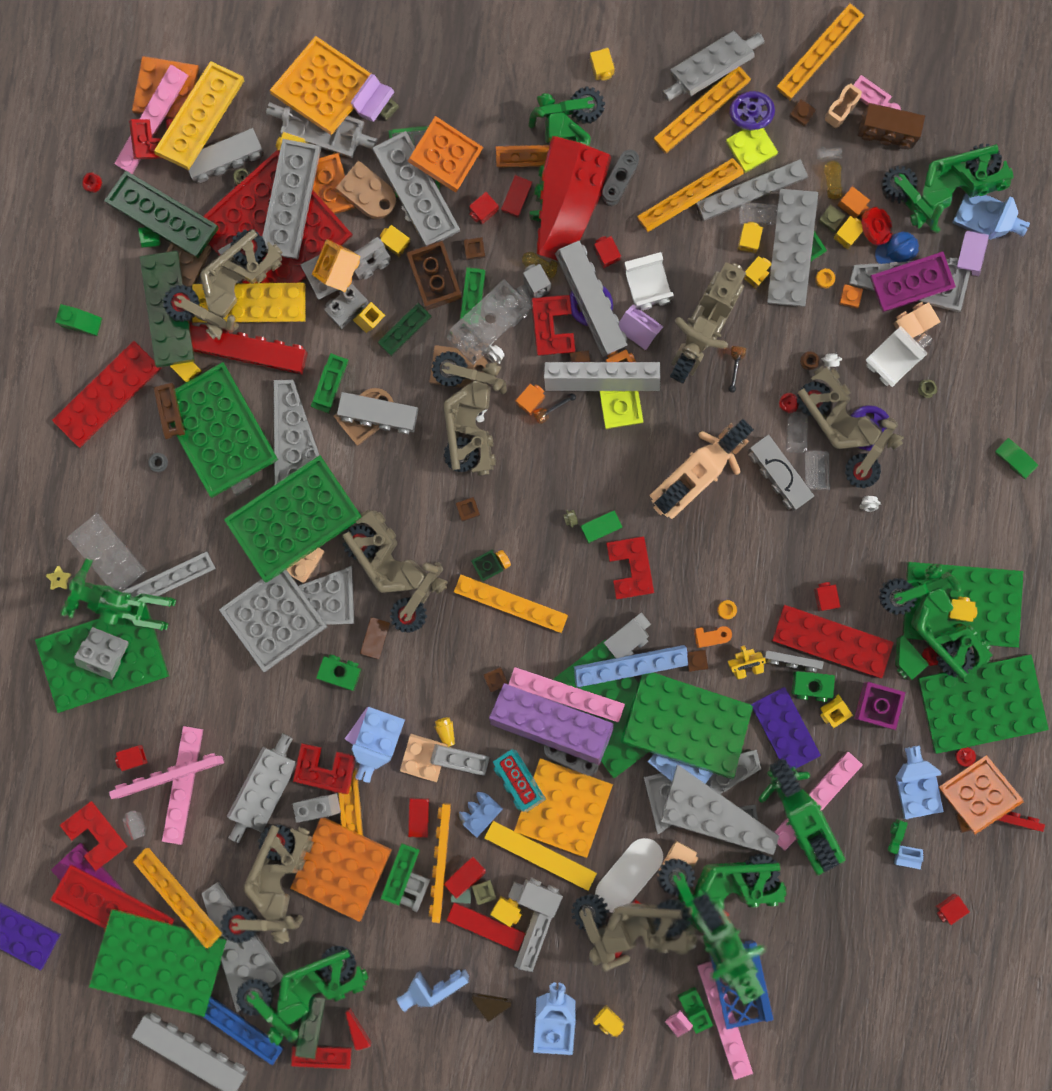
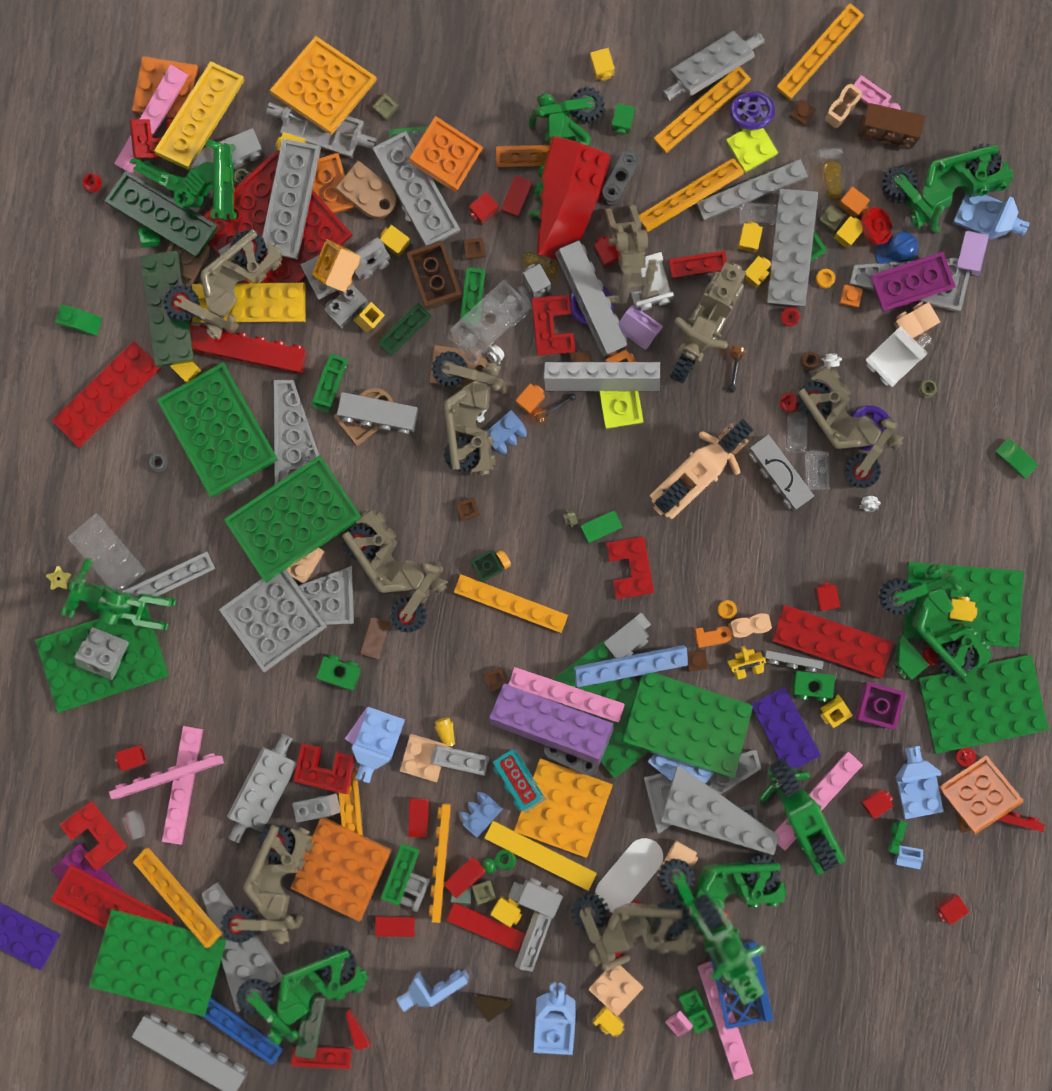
reddish brown plate [153,383,185,439] -> none
lavender panel [351,74,394,122] -> none
none -> green piece [129,139,237,220]
none -> red tile [375,916,415,937]
none -> green plate [482,850,516,874]
none -> medium blue plate [487,410,527,454]
none -> light nougat plate [588,965,644,1016]
none -> dark tan piece [604,205,659,303]
none -> green brick [611,103,635,135]
none -> red plate [668,250,727,279]
none -> light nougat brick [728,614,772,638]
none -> red tile [781,307,800,327]
none -> red brick [860,789,894,819]

